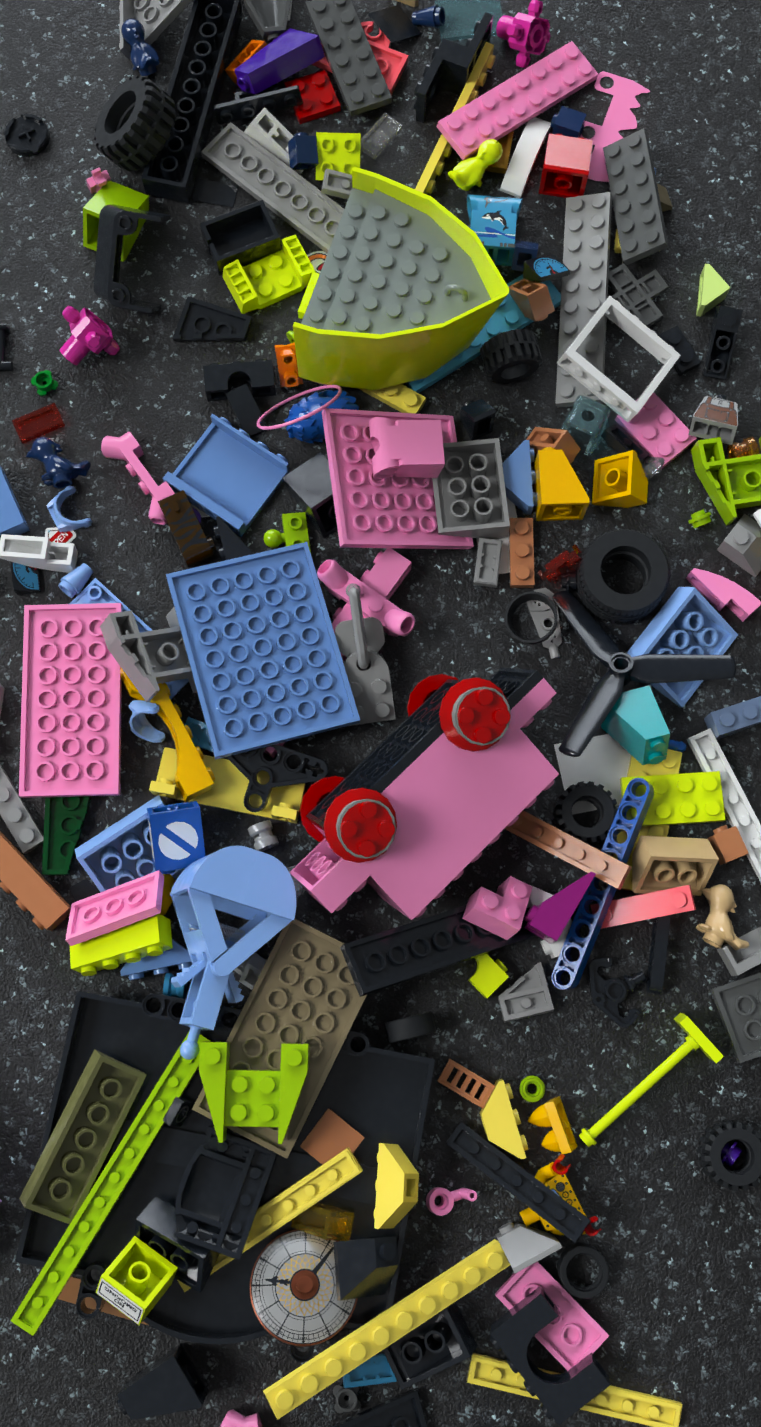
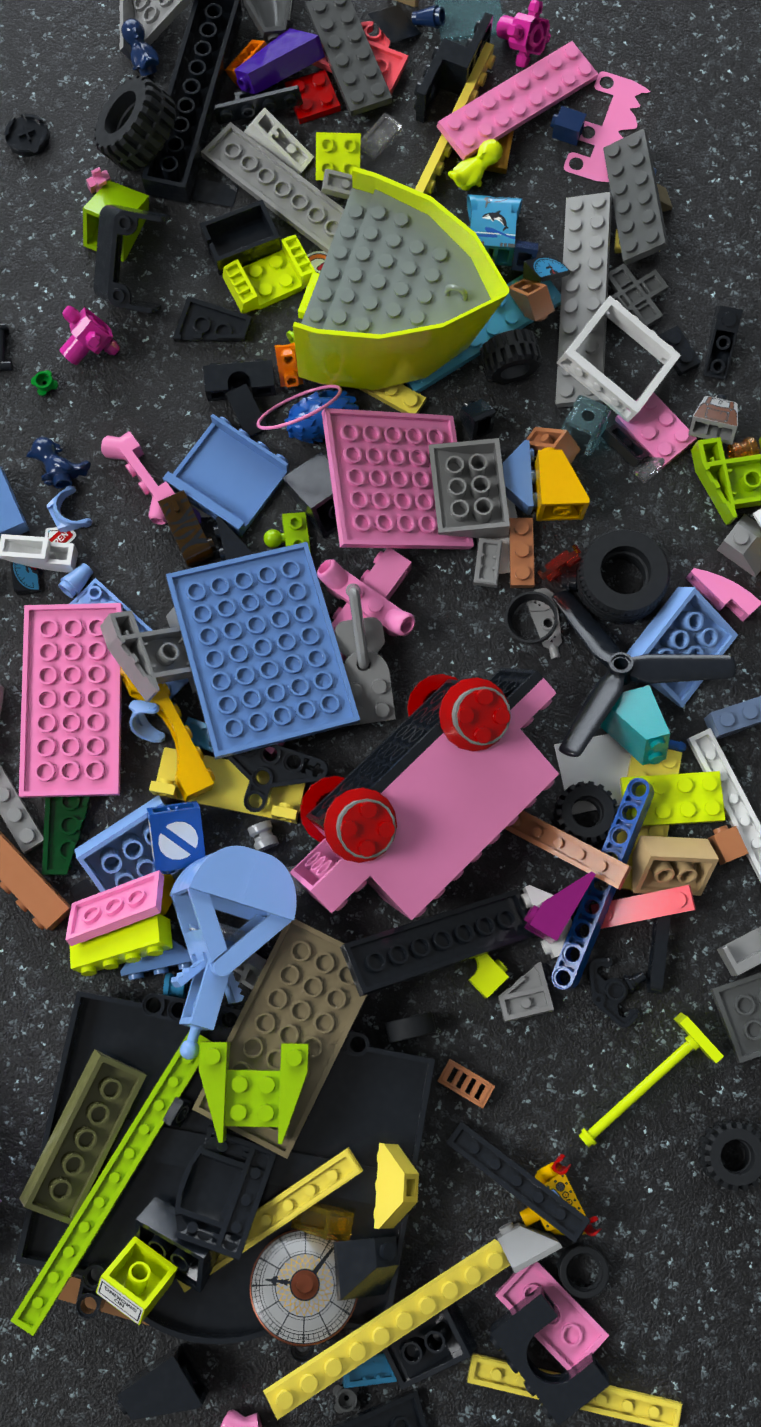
clear red tile [12,403,65,444] -> none
dark blue brick [288,132,319,170] -> none
nougat sticker [300,1109,364,1165] -> none
bright pink piece [369,417,445,480] -> none
bright pink plate [426,1187,477,1216] -> none
bright pink brick [462,876,533,940] -> none
light yellow slope [480,1079,529,1159] -> none
white slope [500,117,551,198] -> none
lime plate [519,1076,545,1102] -> none
yellow tile [528,1096,578,1155] -> none
slope [538,133,593,198] -> none
yellow slope [592,450,648,508] -> none
lime plate [688,509,711,528] -> none
yellowish green slope [696,264,730,317] -> none
tan animal [696,884,749,950] -> none
dark purple plate [721,1141,743,1167] -> none

